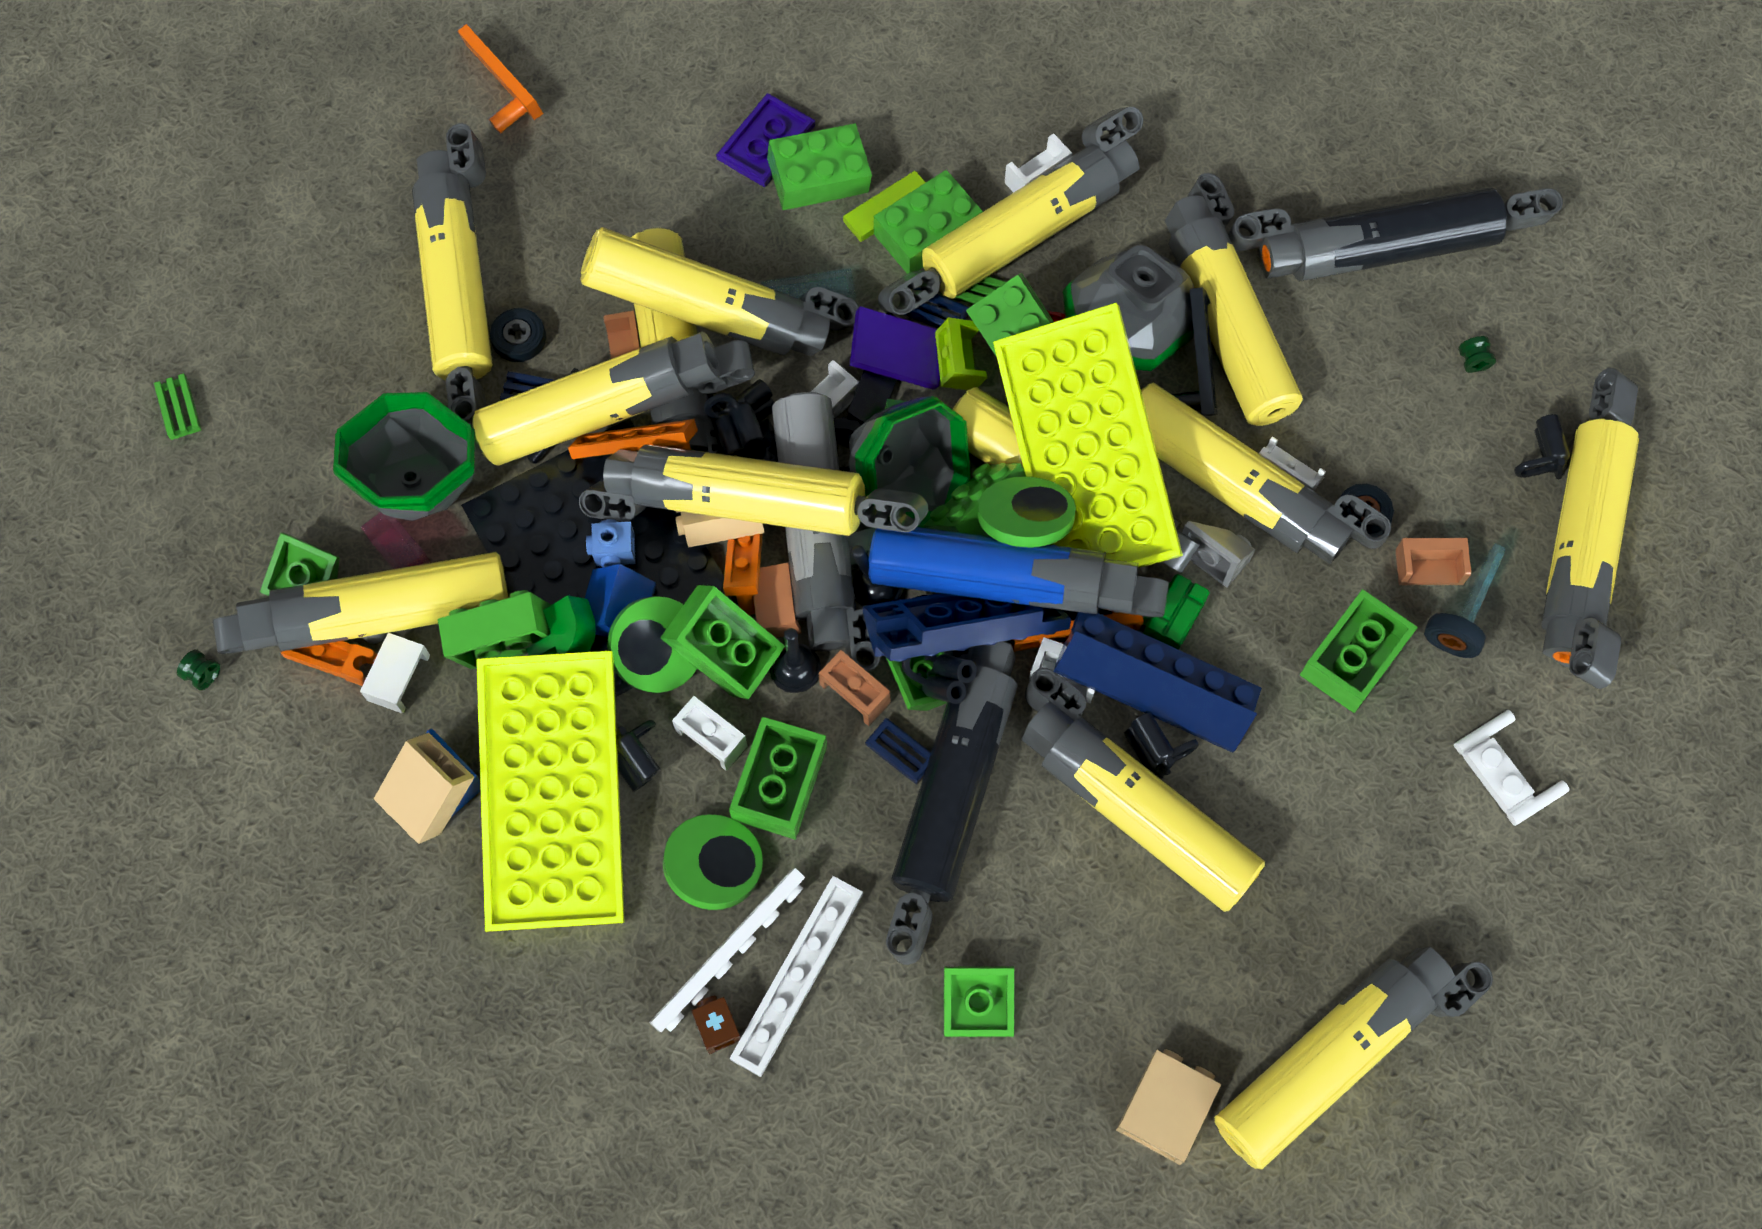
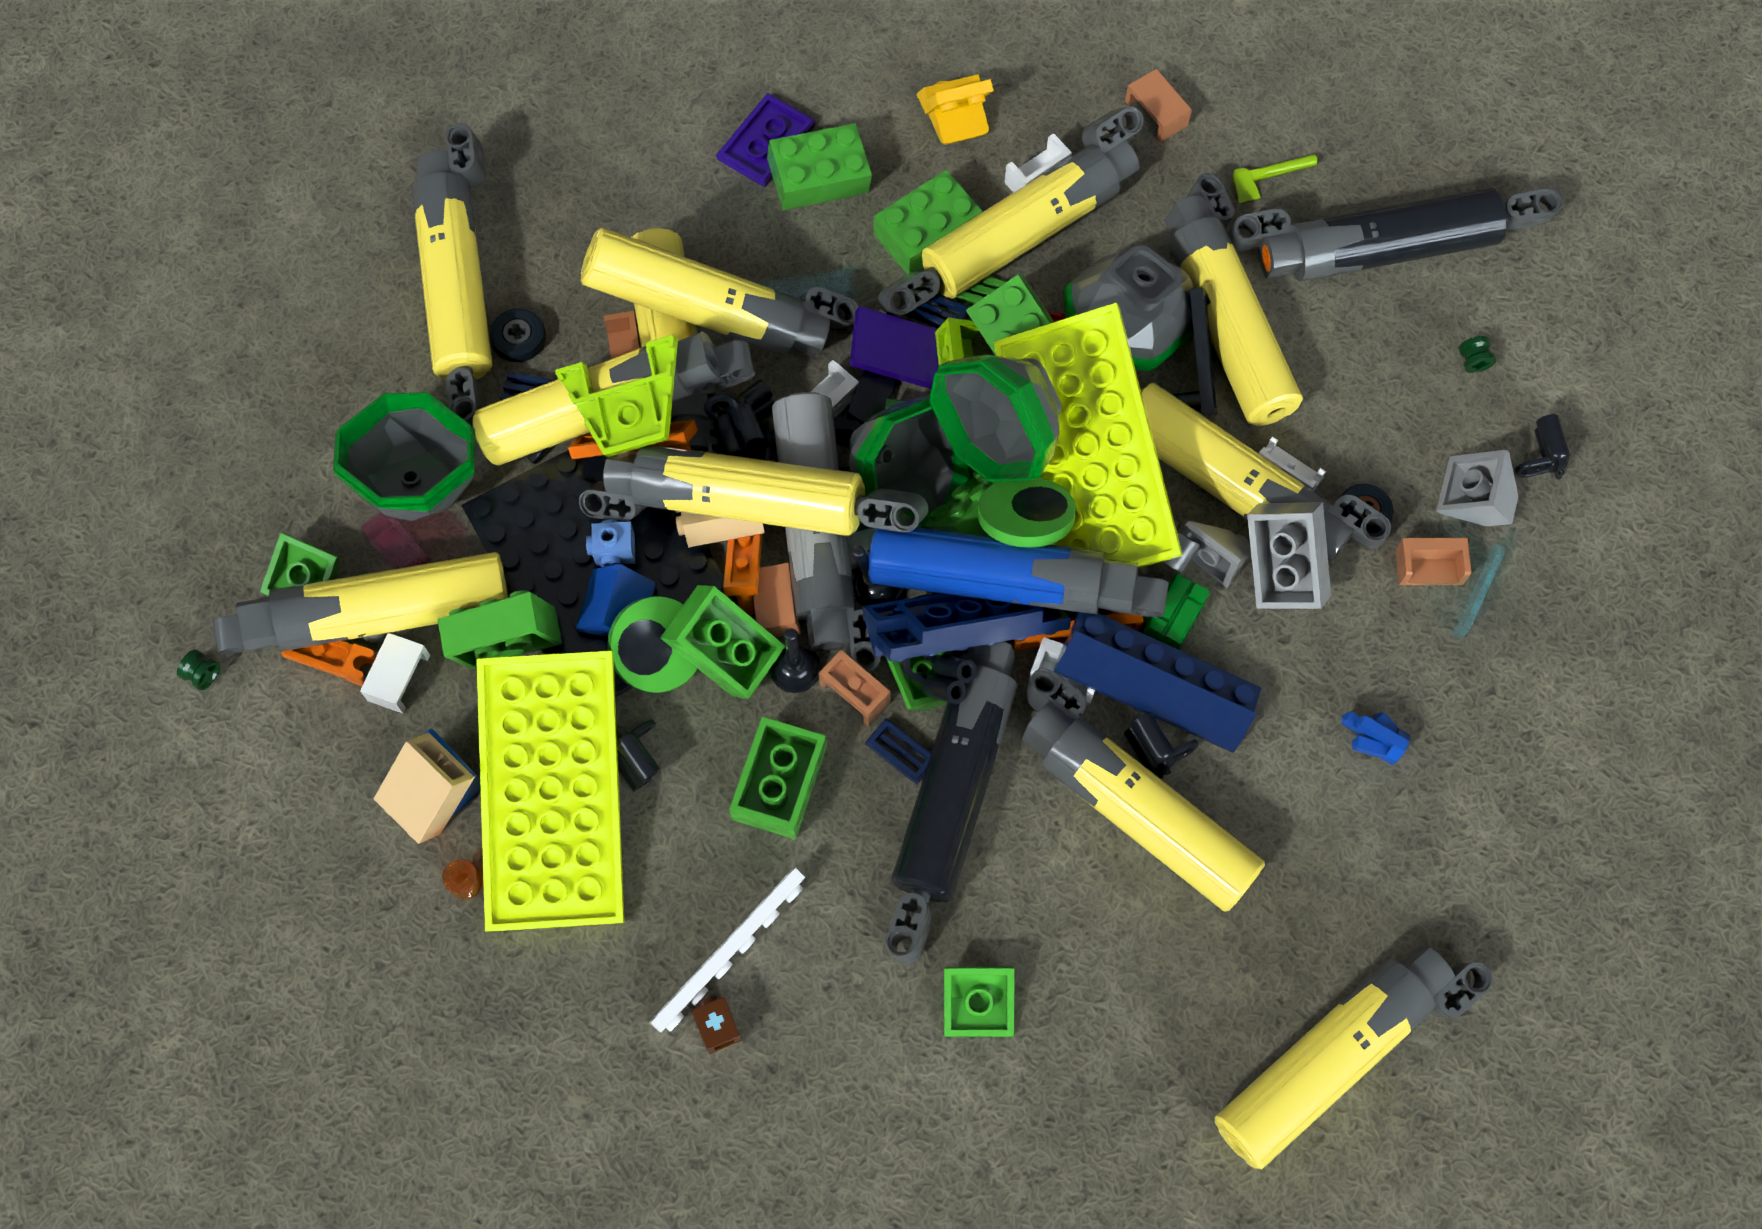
bright green tile [154,373,201,440] -> none
orange piece [458,24,544,134] -> none
green brick [526,595,596,656] -> none
bright green piece [663,814,763,910] -> none
white panel [672,696,748,771] -> none
white plate [730,876,863,1077] -> none
lime tile [843,171,926,242] -> none
tan brick [1116,1049,1221,1165] -> none
bright green brick [1300,589,1418,713] -> none
black bush [1424,613,1486,658] -> none
white plate [1454,710,1569,826] -> none
piece [1541,368,1639,689] -> none
none -> clear orange wheel [442,859,483,900]
none -> lime wing [555,334,678,457]
none -> yellow piece [917,74,994,145]
none -> rock [929,355,1062,482]
none -> nougat panel [1125,69,1192,142]
none -> lime piece [1232,154,1318,204]
none -> light grey brick [1247,502,1331,609]
none -> blue rock [1341,711,1410,765]
none -> light grey slope [1436,450,1519,526]

